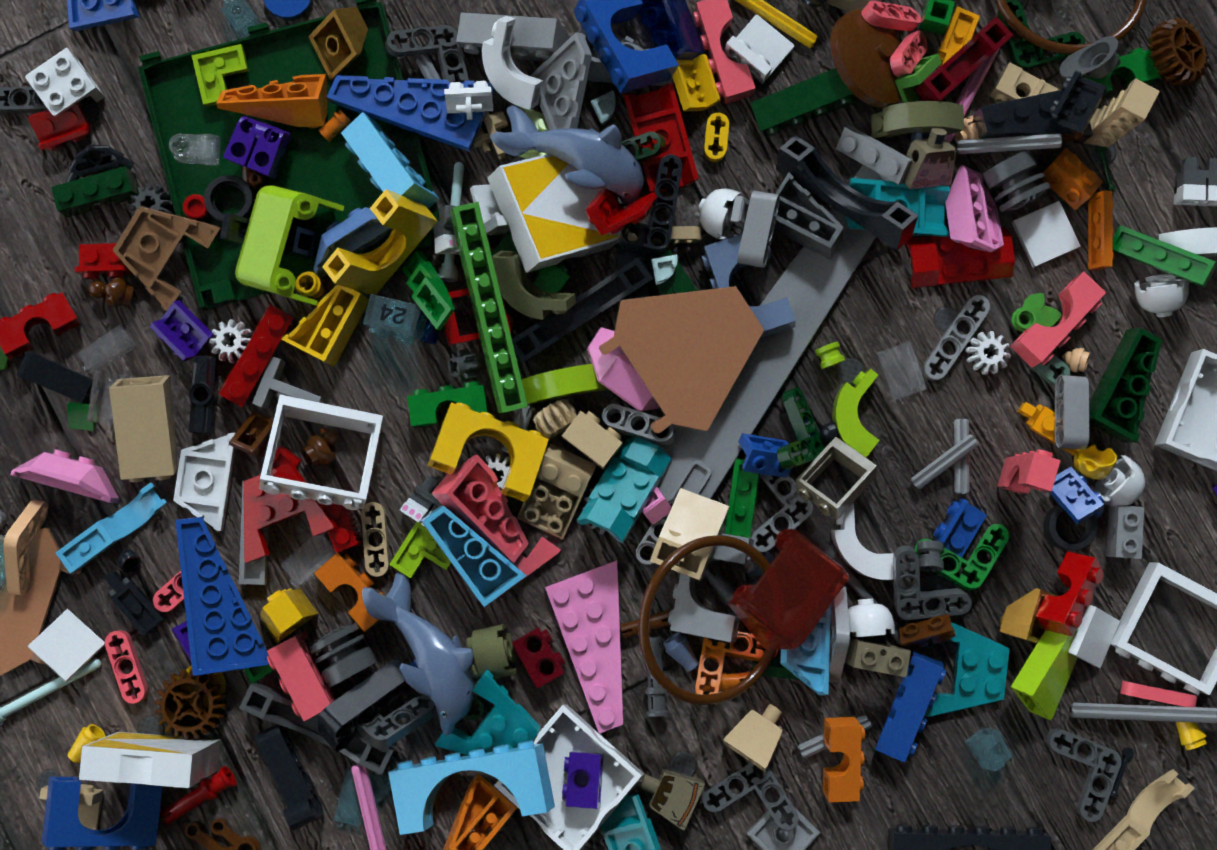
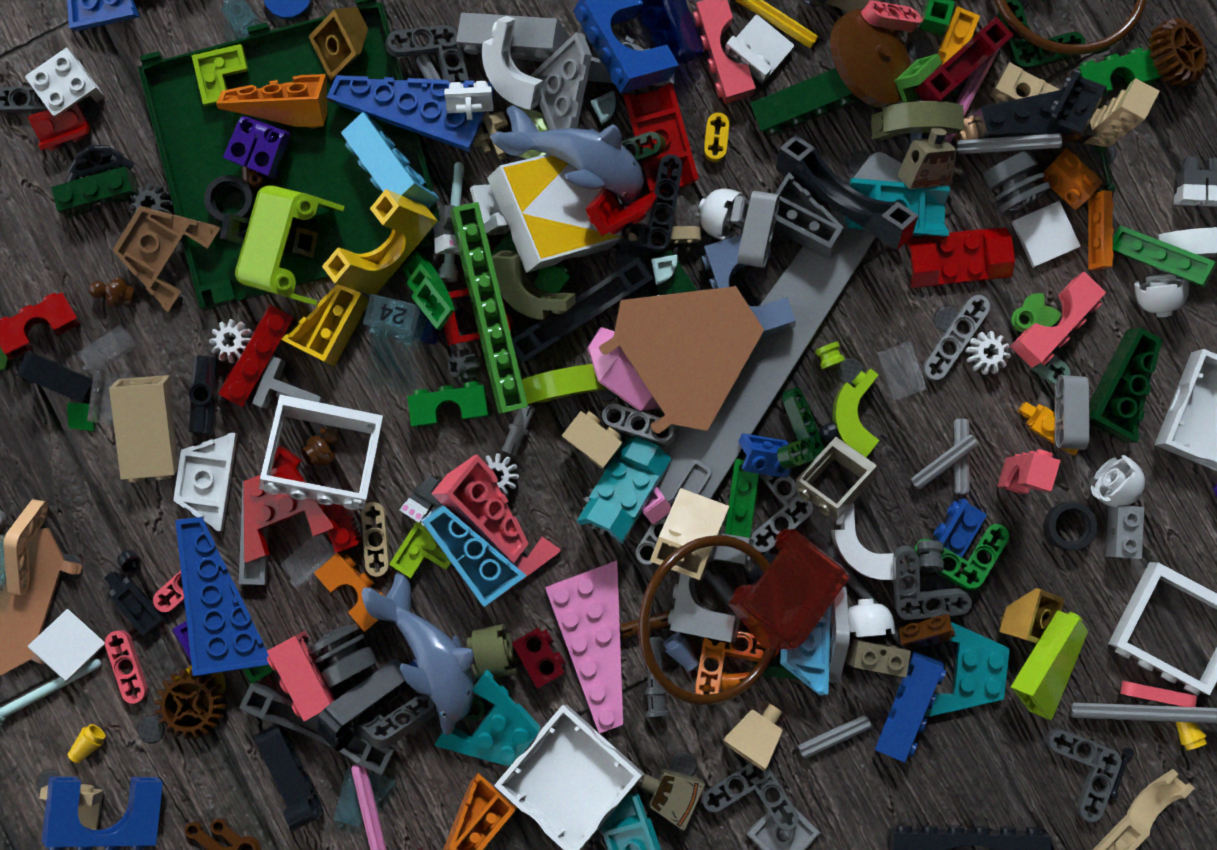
bright pink wedge [10,449,119,503] -> none
medium azure piece [56,482,168,574] -> none
red bracket [74,243,133,280] -> none
white tile [79,732,220,788] -> none
dark purple bracket [150,300,215,361] -> none
red pin [160,765,237,825] -> none
clear piece [169,134,221,165] -> none
red tile [183,194,209,221] -> none
reddish brown slope [229,411,274,457] -> none
yellow wedge [259,588,318,644] -> none
yellow cone [296,271,324,298] -> none
medium blue wedge [314,207,392,278] -> none
orange pin [318,110,351,142] -> none
medium azure arch [388,741,555,835] -> none
yellow arch [427,402,549,502] -> none
tan slope [517,444,597,540] -> none
tan gear [533,399,577,439] -> none
dark purple brick [562,751,604,809] -> none
yellow bracket [672,54,720,112] -> none
orange arch [823,717,865,803] -> none
light grey plate [836,125,913,185] -> none
coral beam [890,30,928,77] -> none
bright pink wedge [945,165,1004,252] -> none
clear light blue brick [965,727,1013,771] -> none
red arch [1036,551,1104,637] -> none
bracket [1050,467,1104,525] -> none
dark grey piece [1059,36,1121,79] -> none
light nougat plate [1062,348,1090,373] -> none
white tile [1069,605,1120,668] -> none
yellow hair [1073,444,1117,480] -> none

